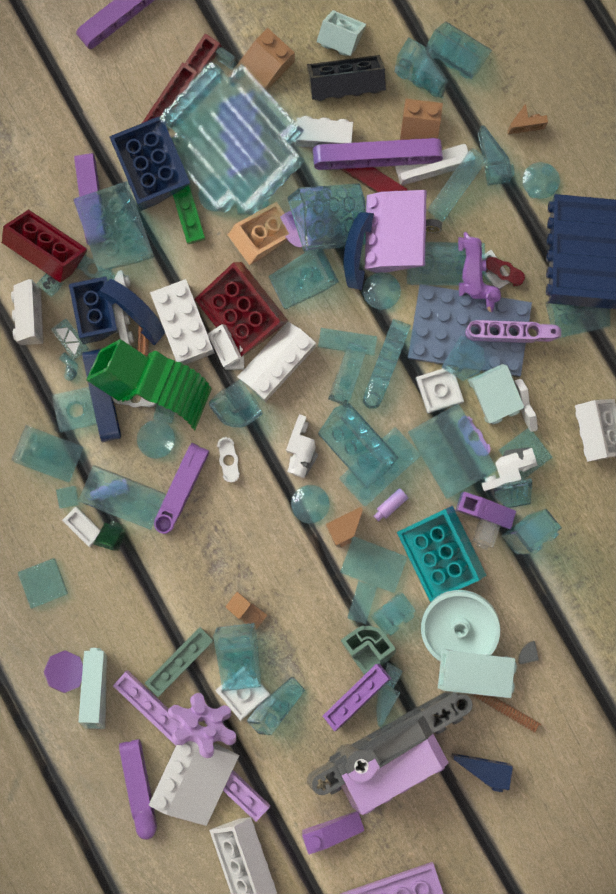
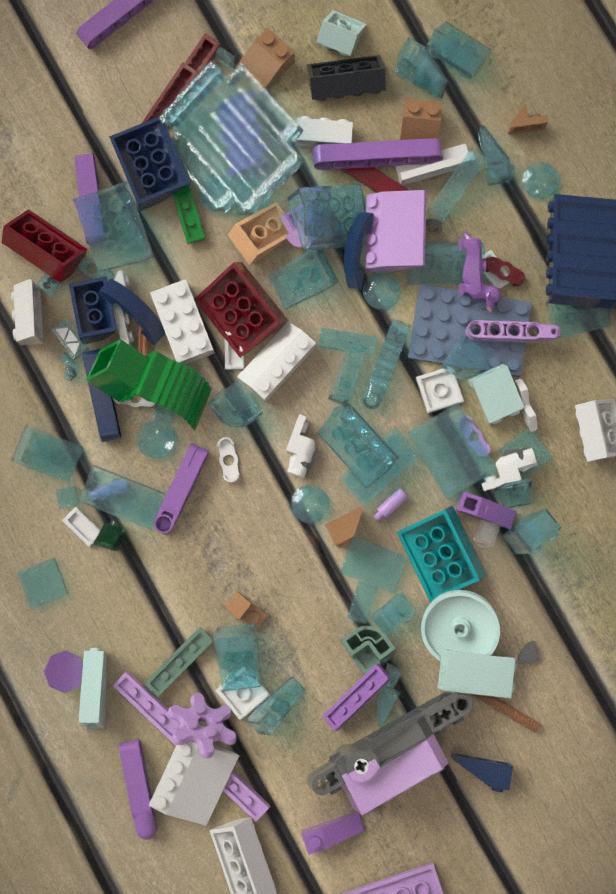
clear light blue piece [52,387,97,433] -> none
white tile [208,324,242,367] -> none

